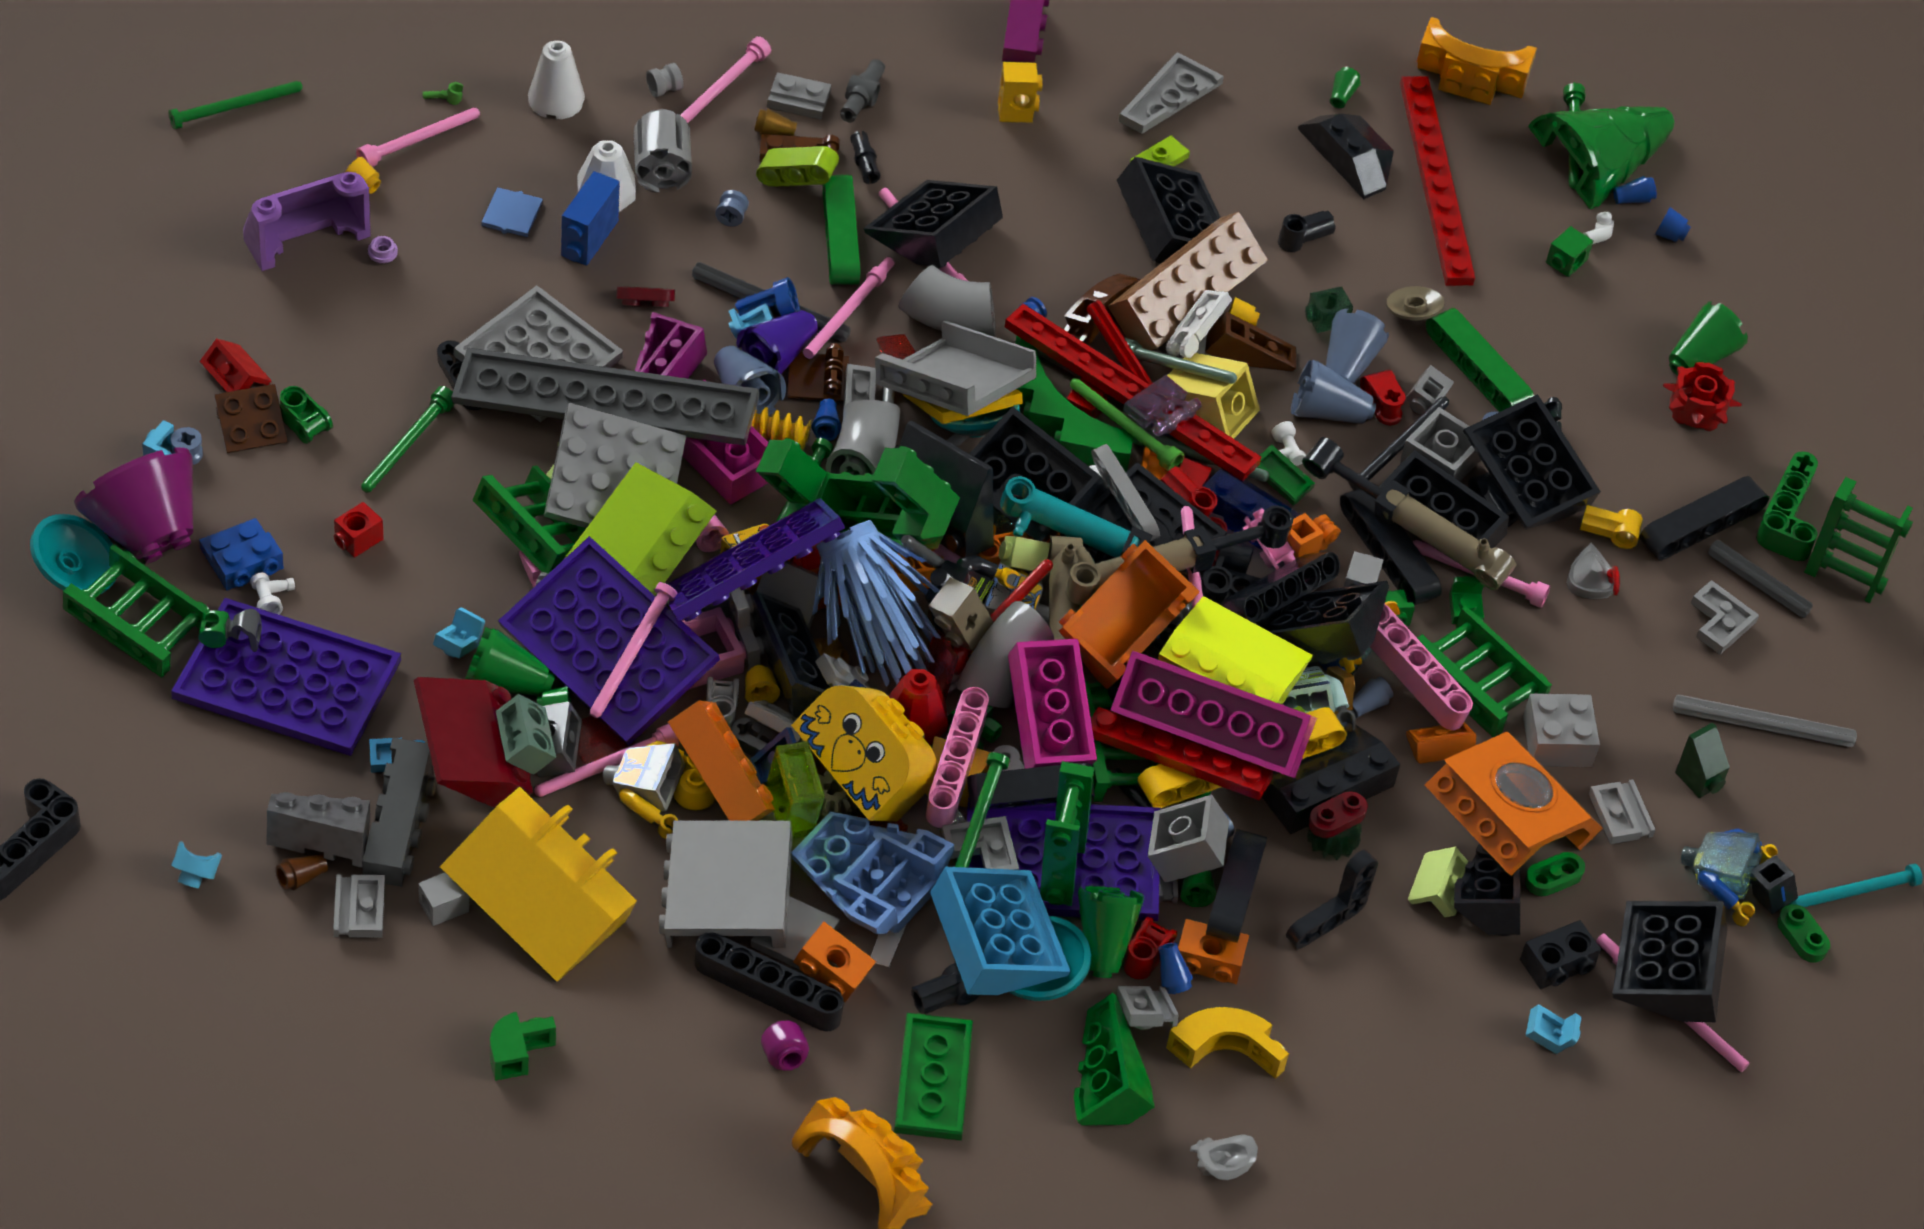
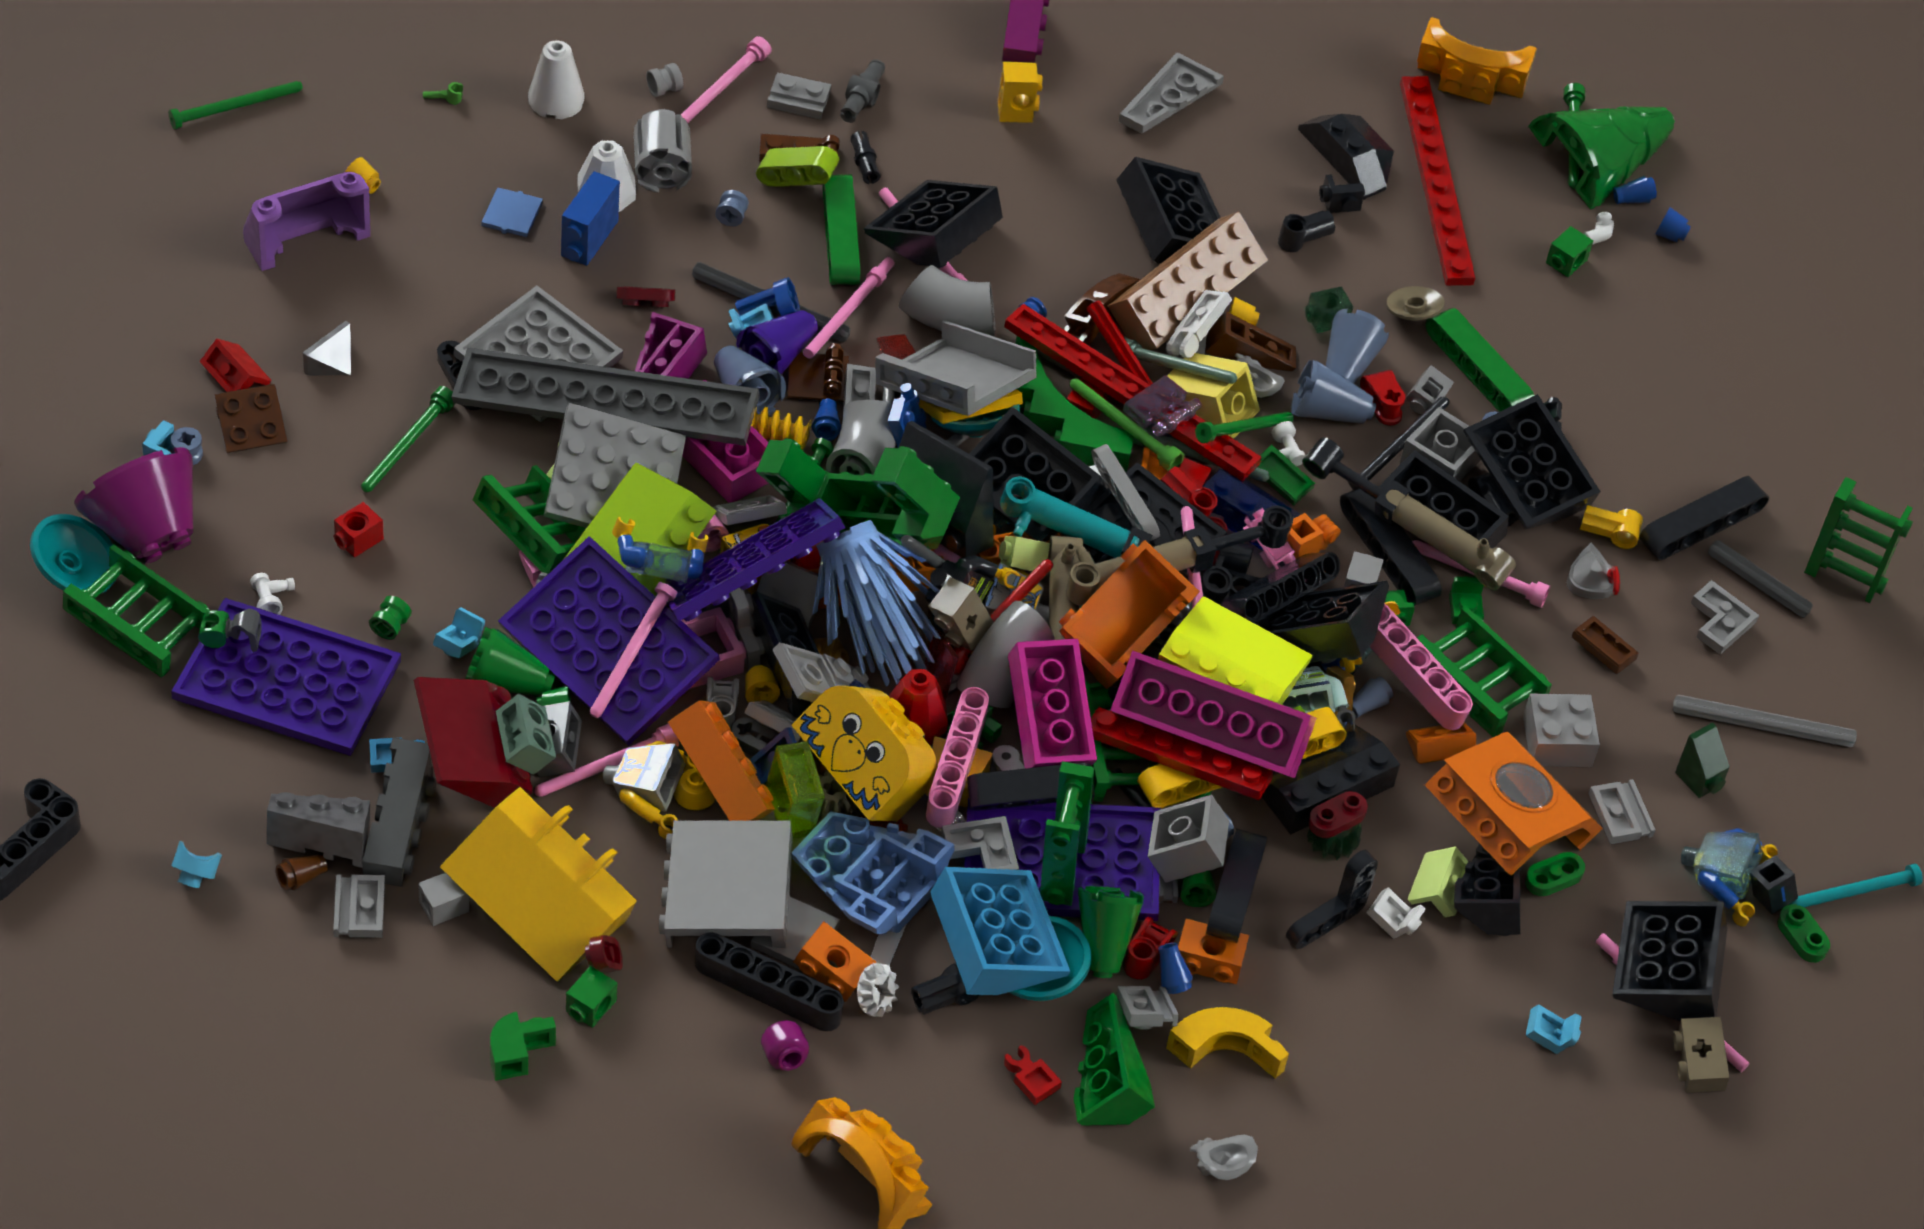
blue plate [199,518,284,591] -> none
green piece [280,386,333,444] -> none
bright pink piece [356,108,480,167] -> none
lavender plate [368,236,398,263] -> none
clear red piece [577,716,636,765] -> none
pearl gold cone [754,108,797,136] -> none
green tile [894,1013,973,1141] -> none
green bar [955,752,1010,868] -> none
lime plate [1130,135,1190,166] -> none
green cone [1330,67,1361,109] -> none
black brick [1520,920,1601,990] -> none
red brick [1663,362,1742,431] -> none
green cone [1669,301,1748,376] -> none
green beam [1756,451,1818,561] -> none
none -> slope [303,321,351,376]
none -> green wheel [369,595,412,640]
none -> green brick [566,966,618,1028]
none -> dark red plate [585,935,623,973]
none -> torso [612,517,709,584]
none -> light grey tile [713,495,787,525]
none -> light grey tile [772,643,838,702]
none -> white gear [857,963,900,1017]
none -> blue plate [888,383,927,448]
none -> red plate [1004,1045,1062,1105]
none -> green bar [1195,412,1294,443]
none -> light grey hat [1235,353,1285,397]
none -> black bracket [1319,174,1365,213]
none -> white bracket [1366,887,1425,939]
none -> reddish brown plate [1571,616,1639,674]
none -> dark tan brick [1673,1017,1729,1093]

